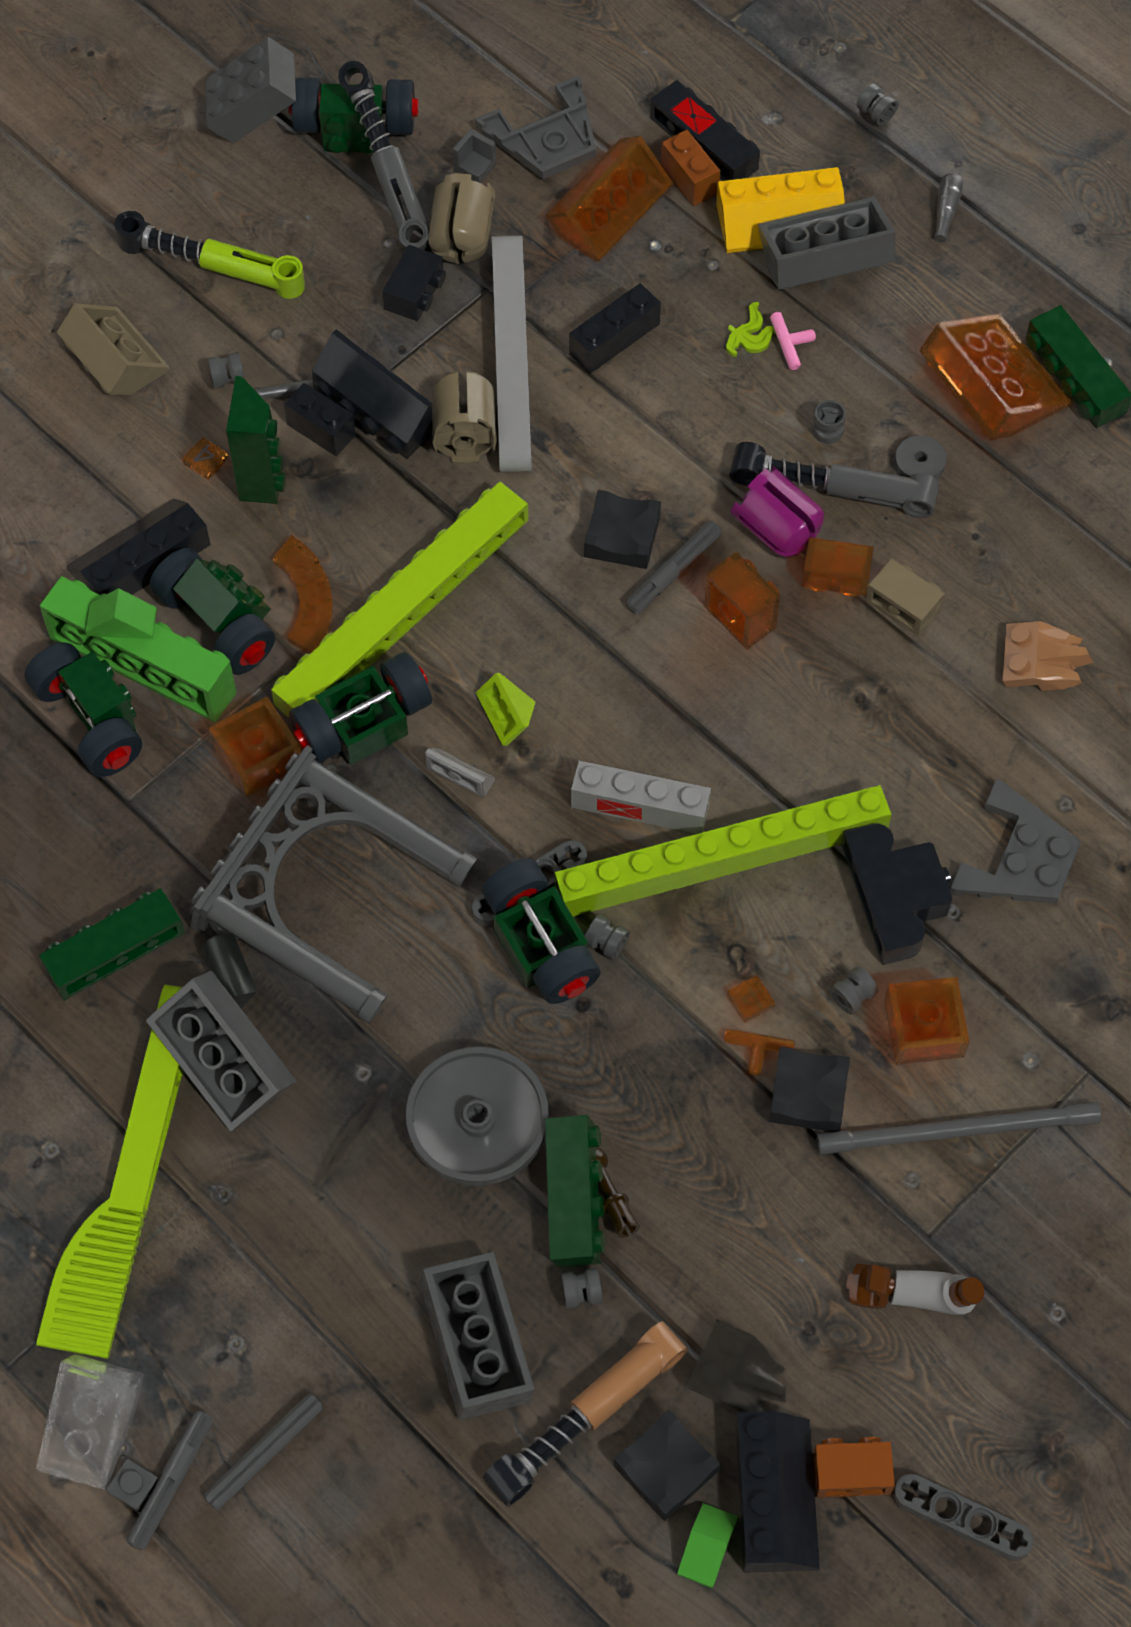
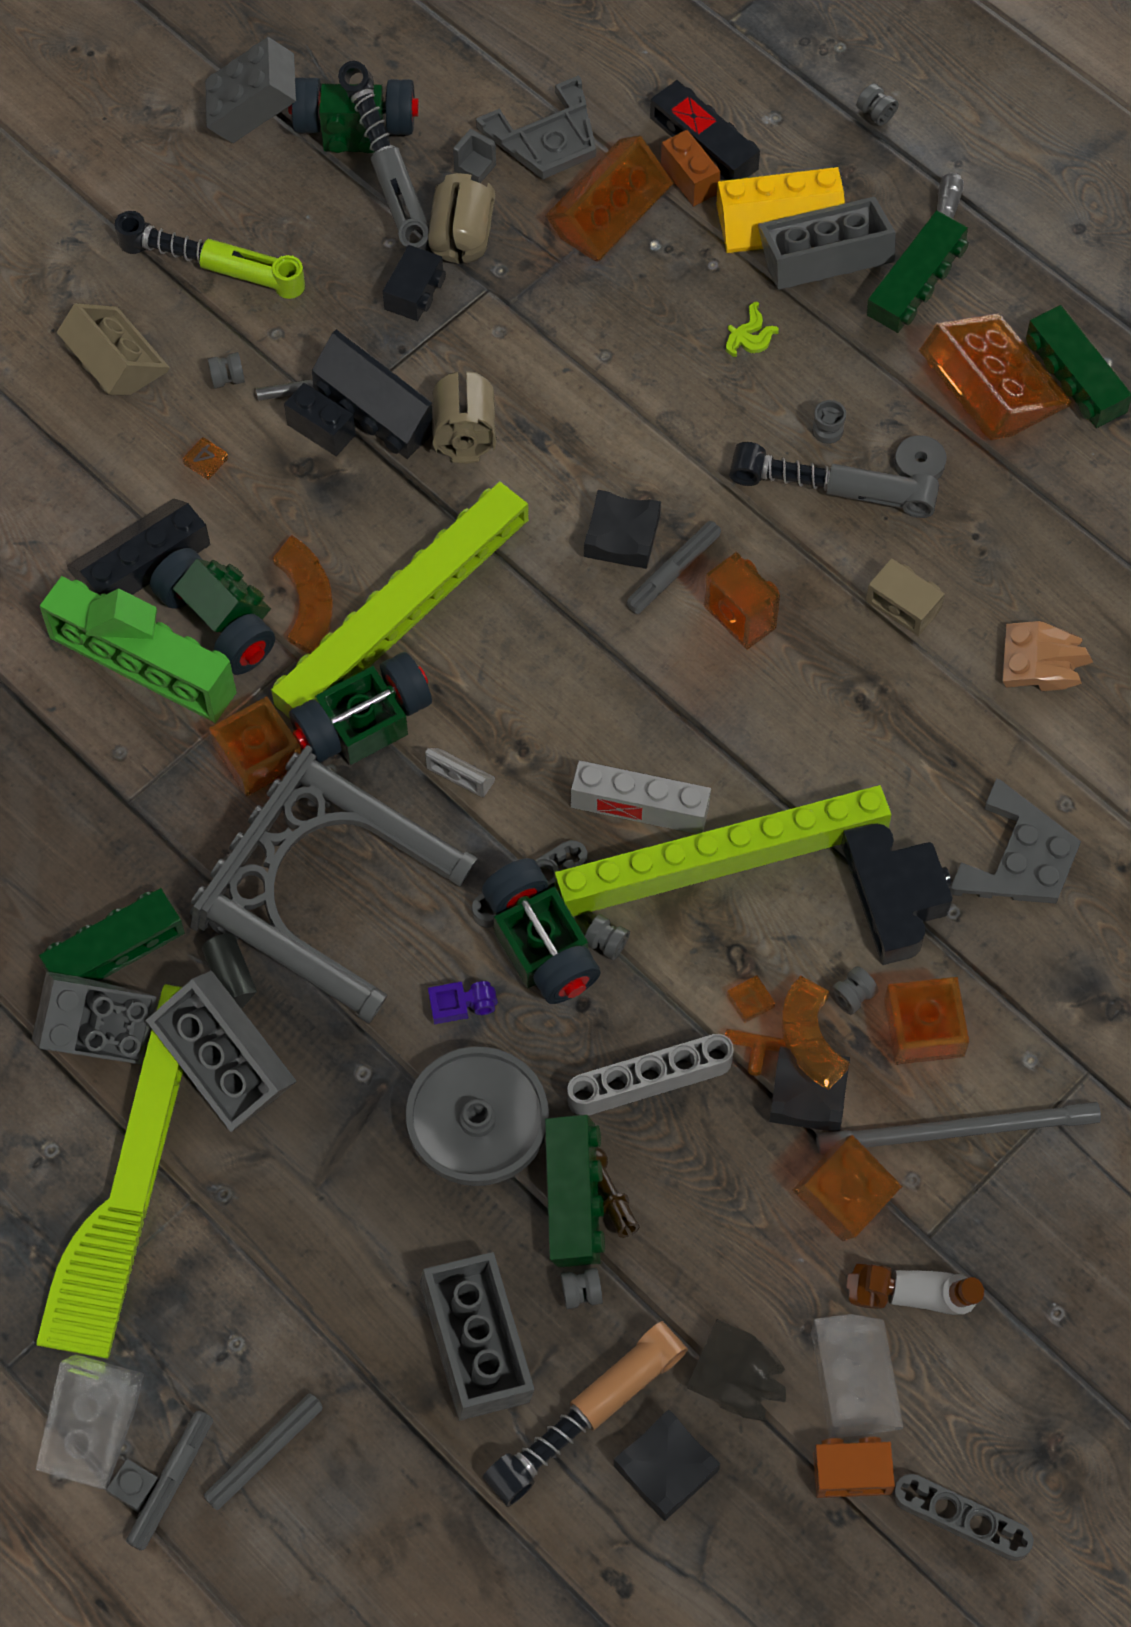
brick [24,643,143,777] -> none
dark green slope [226,376,286,504] -> none
lime slope [475,673,536,746] -> none
light grey beam [492,235,532,472] -> none
black brick [569,283,661,374] -> none
bright green slope [677,1503,738,1589] -> none
magenta cylinder [731,466,824,559] -> none
black slope [735,1411,820,1573] -> none
bright pink piece [770,312,816,370] -> none
clear orange brick [802,537,874,596] -> none
none -> dark grey slope [32,971,157,1064]
none -> dark purple plate [428,981,498,1025]
none -> light grey beam [567,1034,734,1116]
none -> clear orange tile [781,975,849,1090]
none -> clear orange brick [793,1135,903,1242]
none -> clear slope [811,1314,903,1438]
none -> dark green brick [867,210,969,333]

